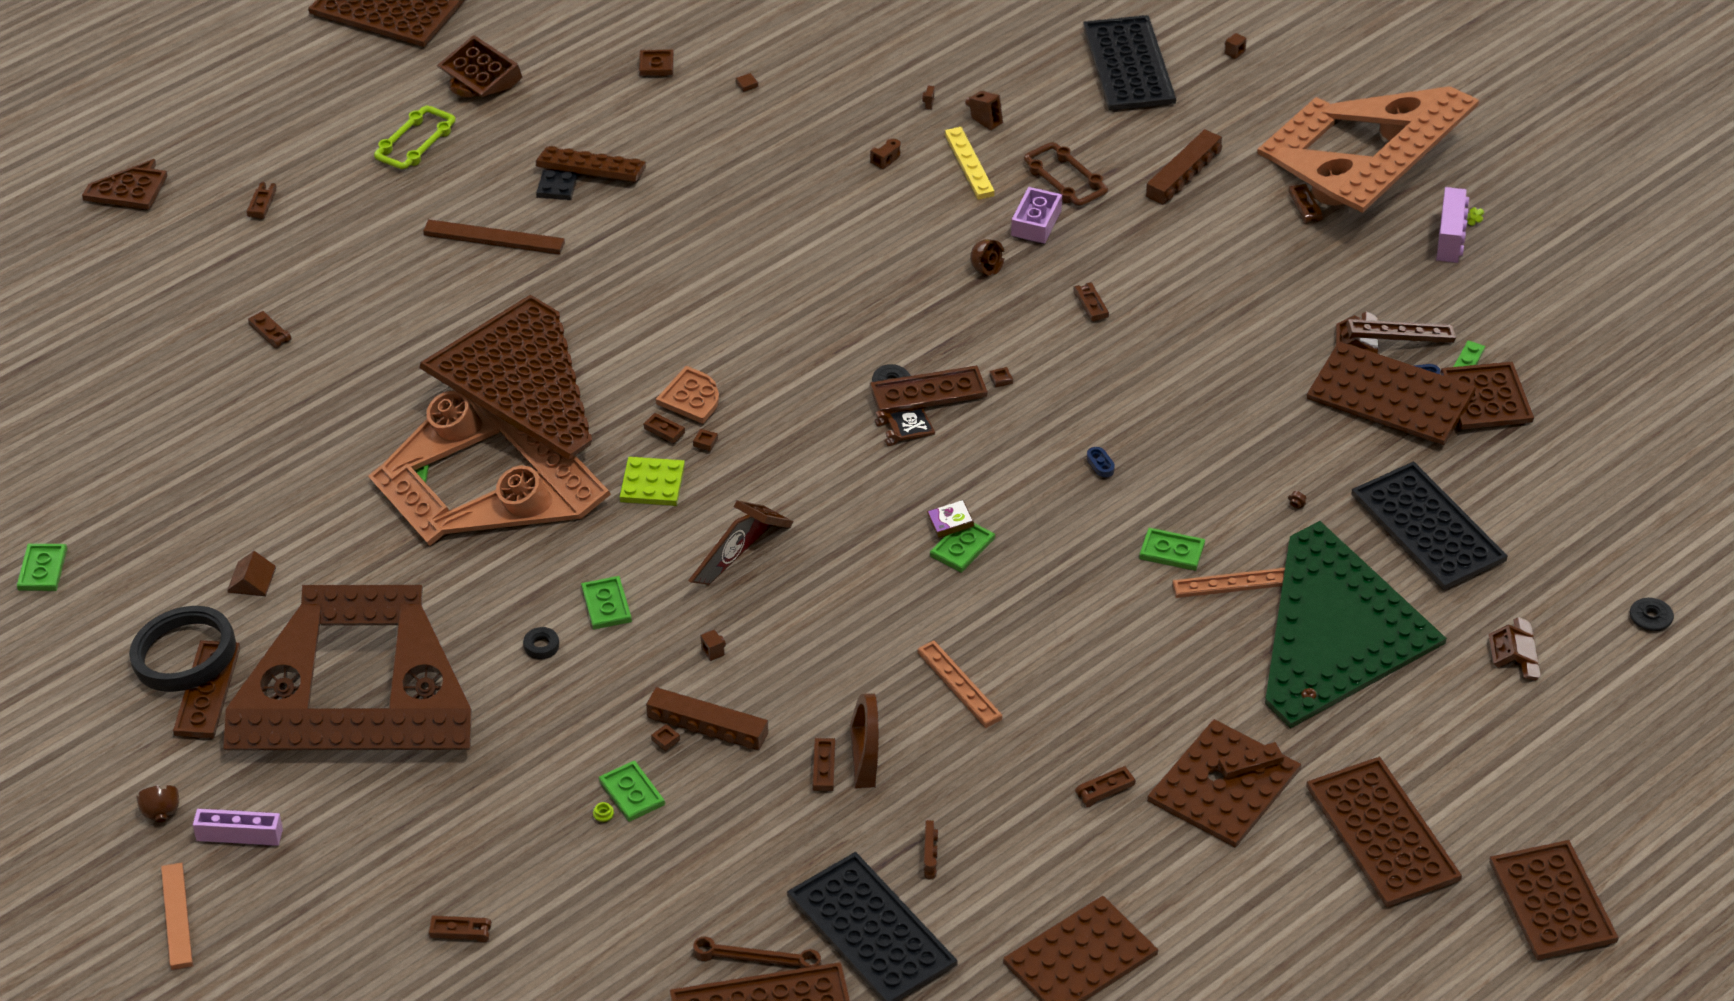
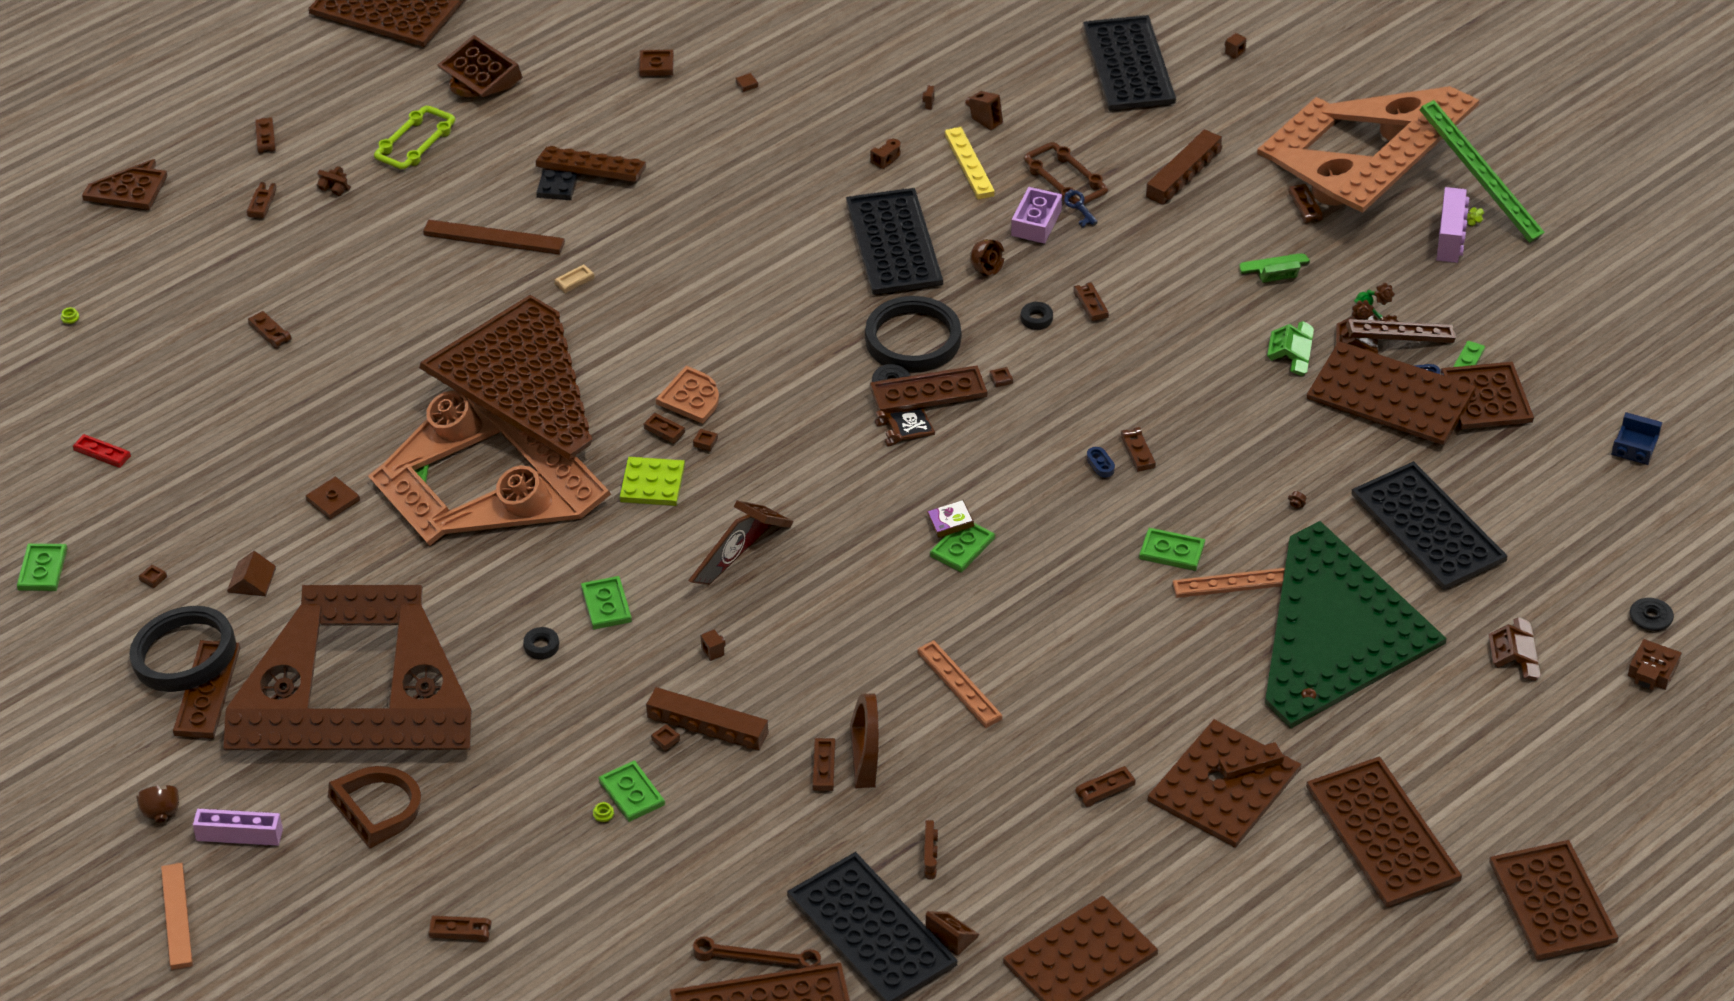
none -> lime plate [61,307,79,324]
none -> red tile [73,434,131,468]
none -> reddish brown tile [139,565,167,588]
none -> reddish brown plate [255,118,276,153]
none -> reddish brown plate [305,476,360,519]
none -> reddish brown hips [317,166,351,196]
none -> reddish brown window [328,766,421,849]
none -> tan tile [554,265,595,293]
none -> black plate [846,188,943,295]
none -> black tyre [865,296,962,373]
none -> reddish brown slope [925,911,979,956]
none -> black tyre [1020,302,1053,330]
none -> dark blue piece [1064,189,1098,228]
none -> reddish brown plate [1121,427,1156,472]
none -> bright green plate [1240,253,1310,283]
none -> bright green plate [1267,321,1314,376]
none -> reddish brown plant [1352,282,1399,322]
none -> bright green plate [1419,100,1545,243]
none -> dark blue panel [1611,412,1663,465]
none -> reddish brown piece [1628,639,1682,690]

